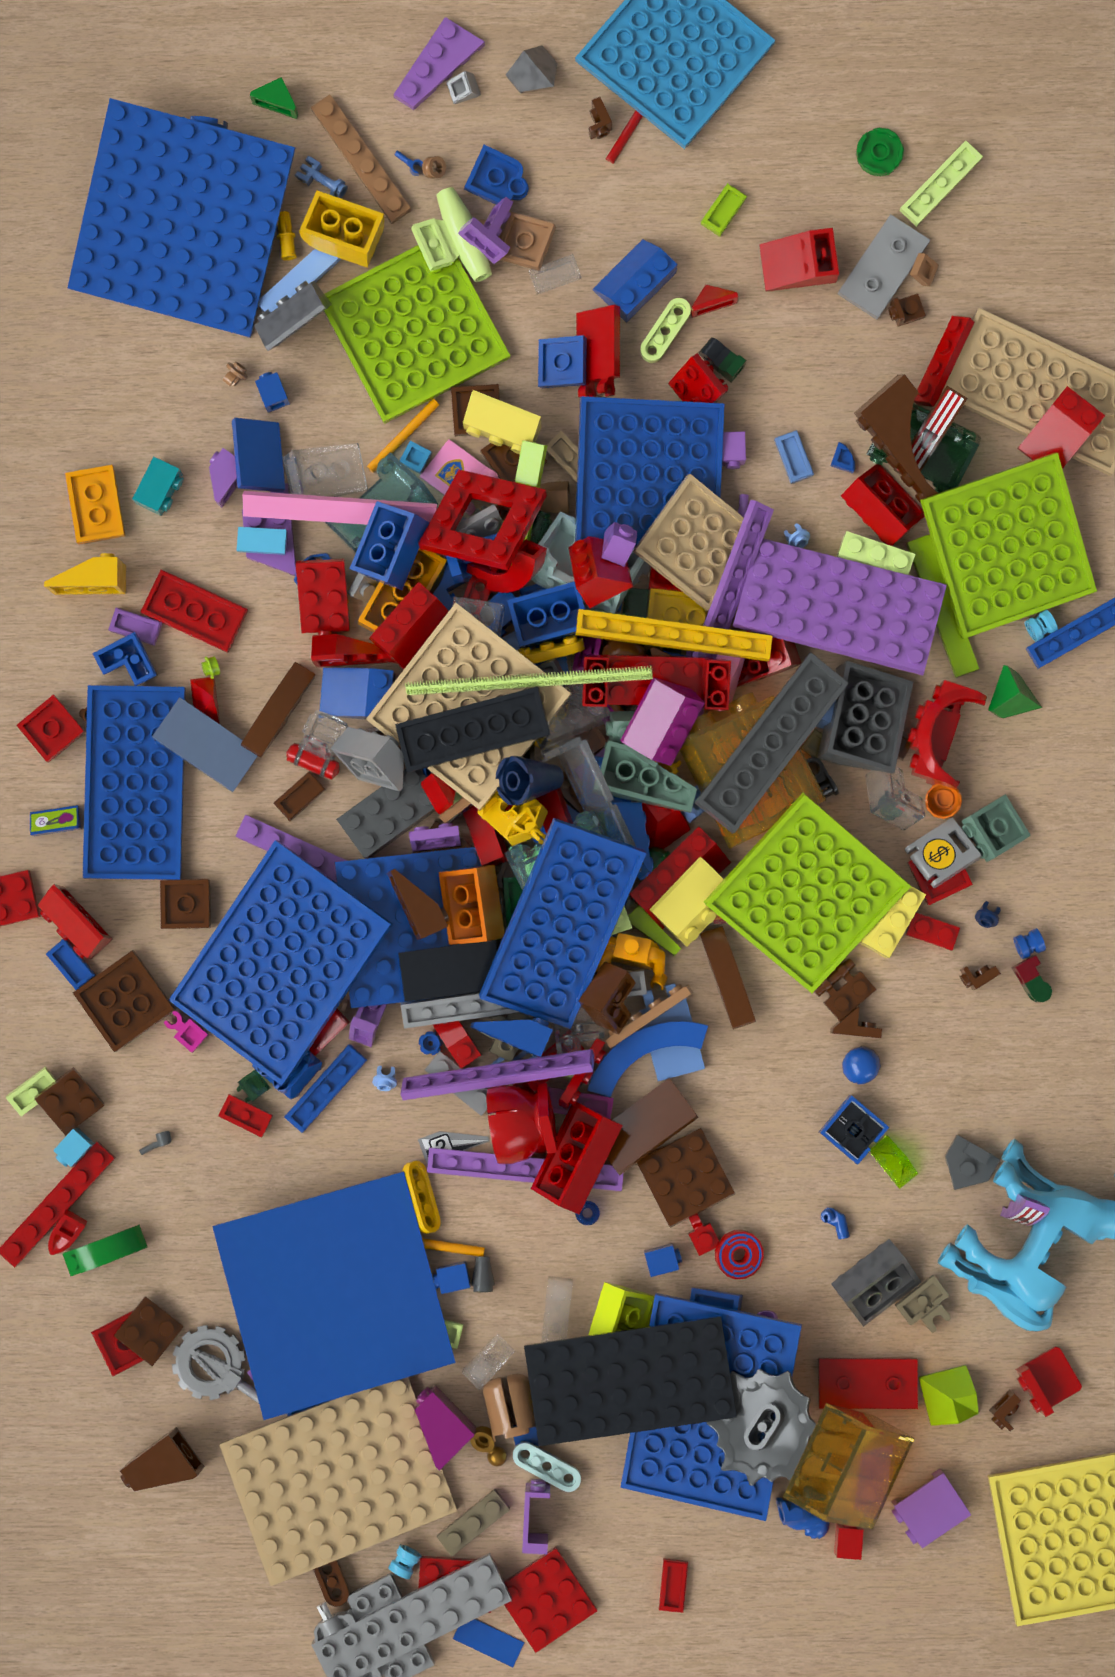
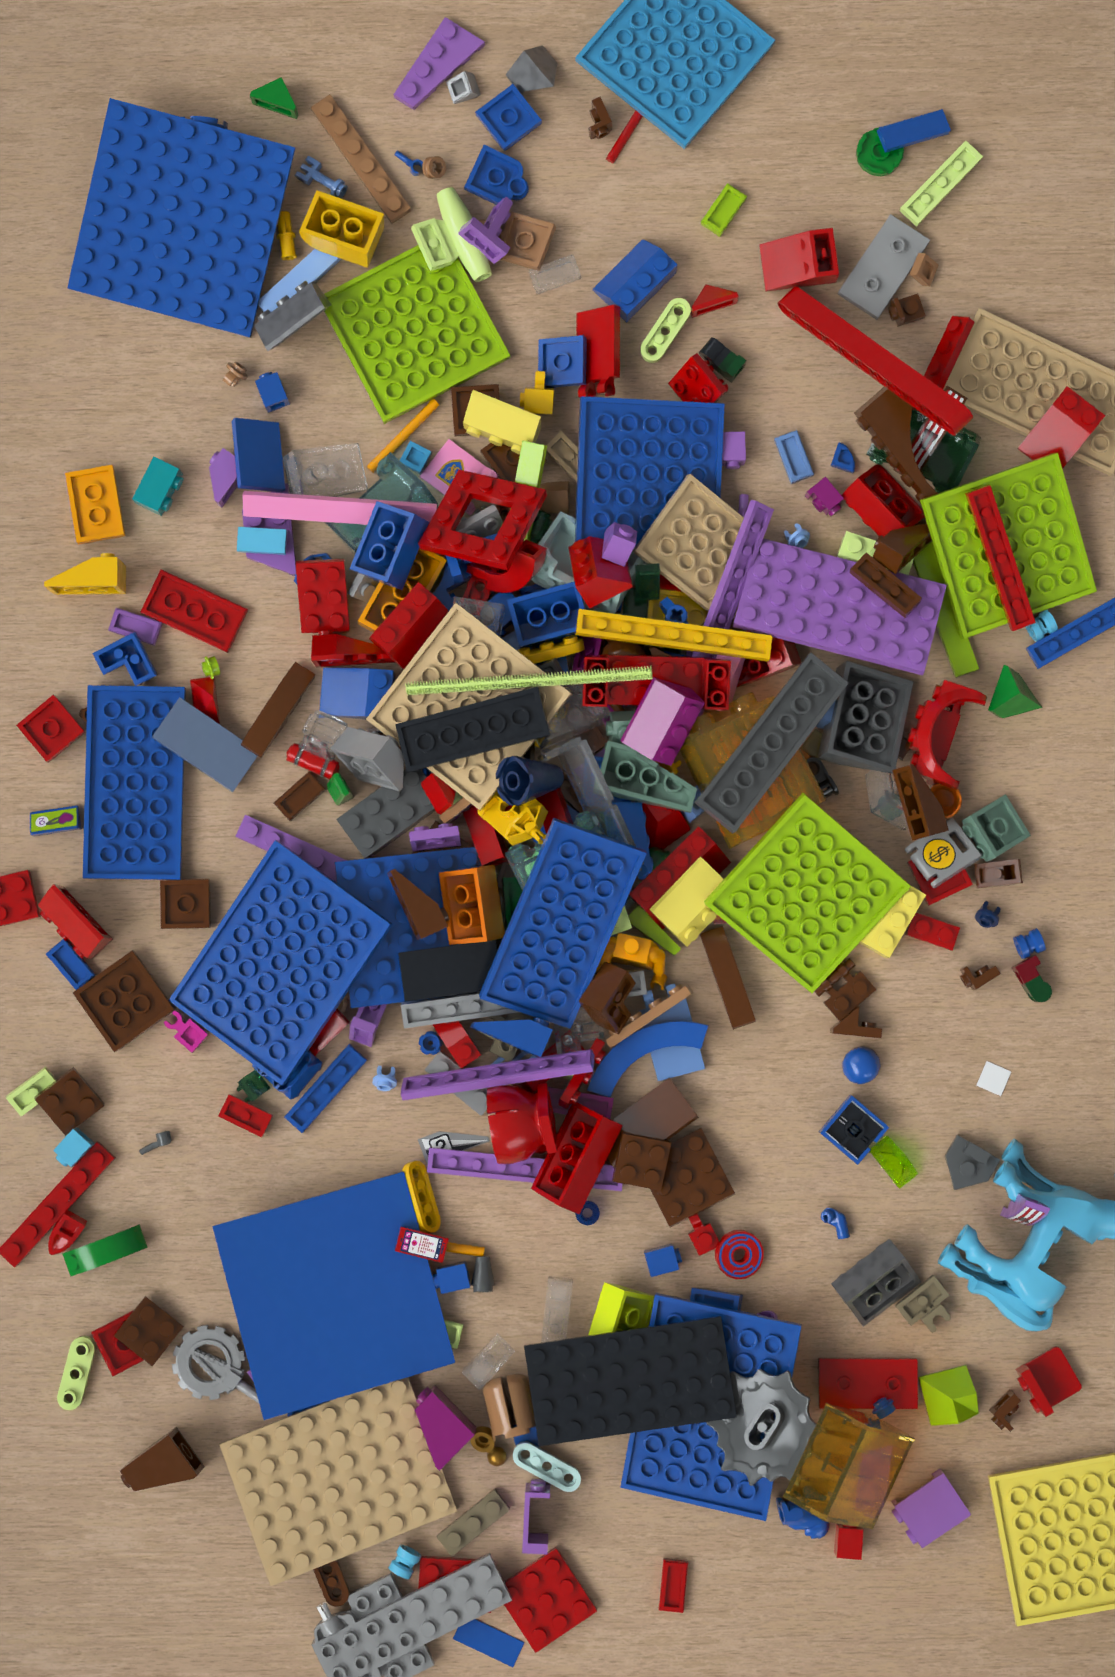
none -> yellowish green plate [57,1336,96,1410]
none -> green slope [327,773,353,806]
none -> tile [394,1227,449,1263]
none -> blue plate [475,84,542,152]
none -> yellow brick [520,371,554,414]
none -> reddish brown plate [612,1132,671,1191]
none -> clear green tile [635,563,660,601]
none -> blue piece [659,596,688,624]
none -> red beam [777,286,973,436]
none -> magenta brick [805,476,844,517]
none -> reddish brown plate [849,552,922,618]
none -> blue plate [872,1397,896,1419]
none -> reddish brown slope [873,524,932,574]
none -> blue tile [877,109,951,153]
none -> reddish brown slope [892,764,949,841]
none -> red plate [965,485,1036,631]
none -> reddish brown slope [974,859,1023,888]
none -> white sticker [976,1061,1011,1096]

